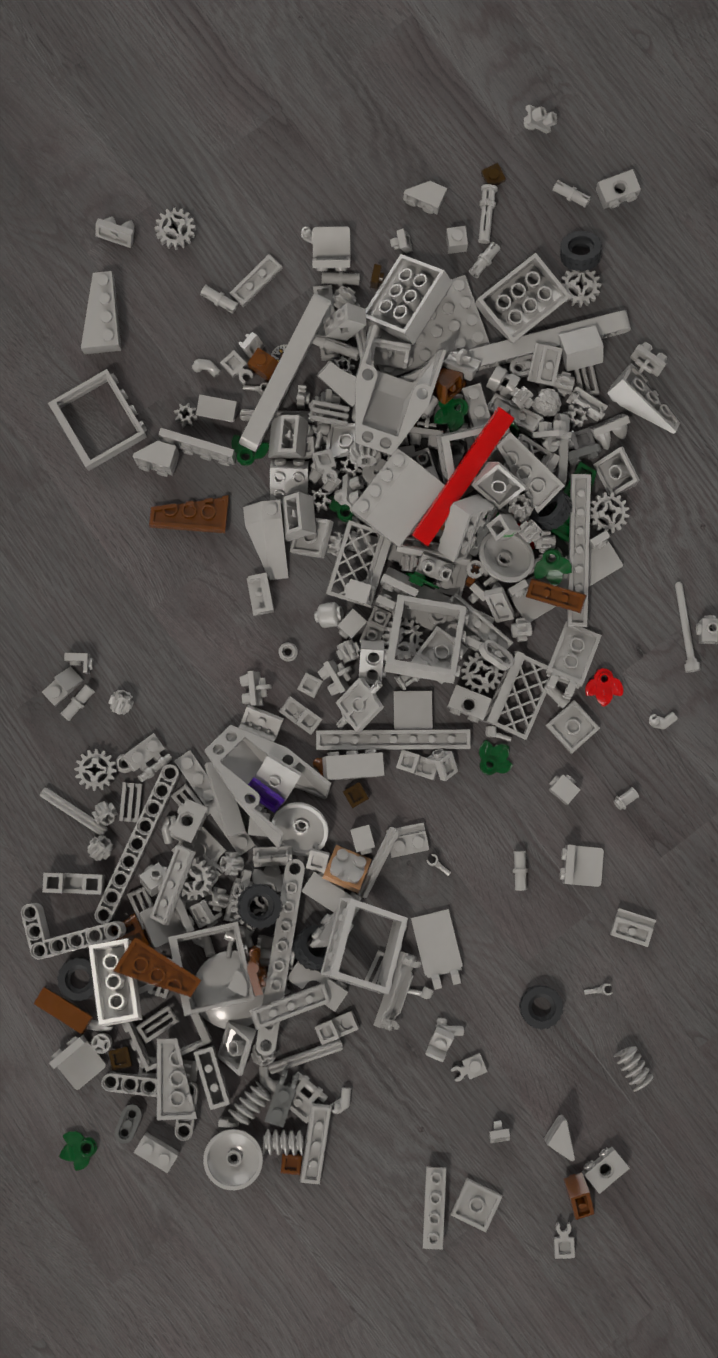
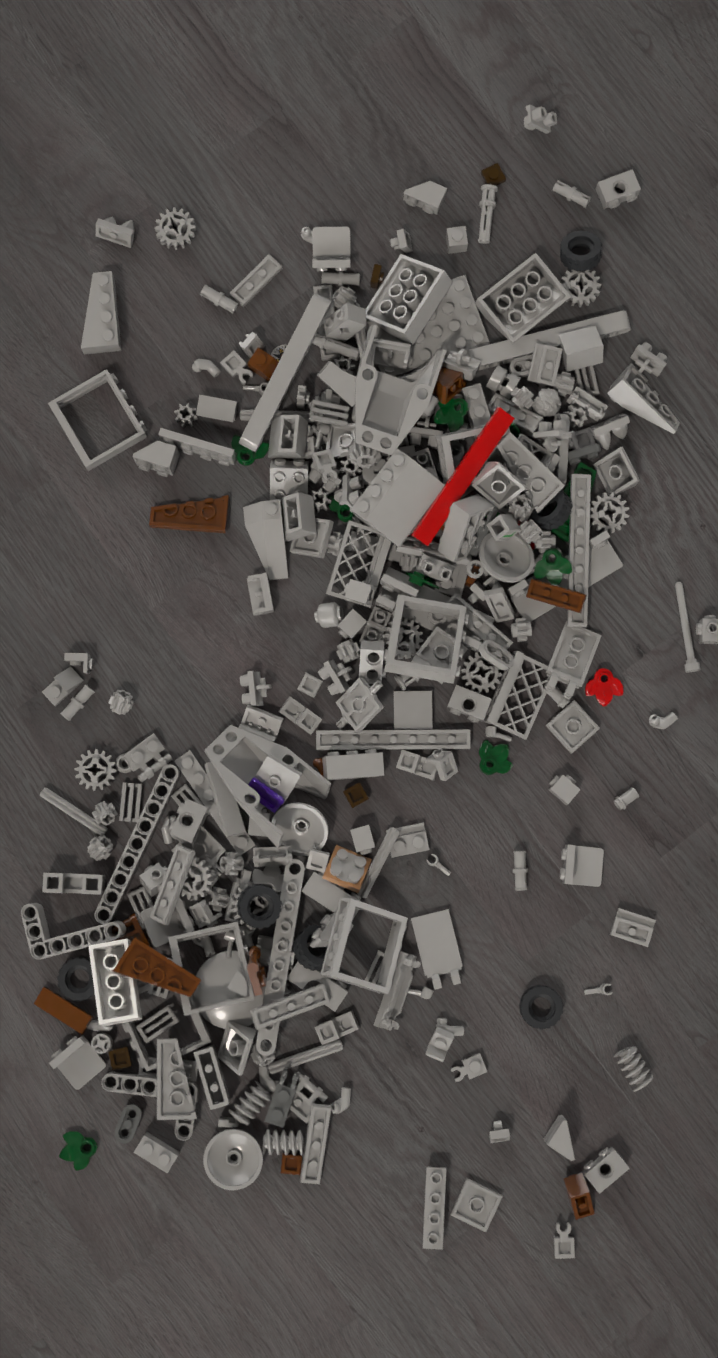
light grey plate [279,642,298,662] -> none
light grey pin [469,242,500,278] -> none

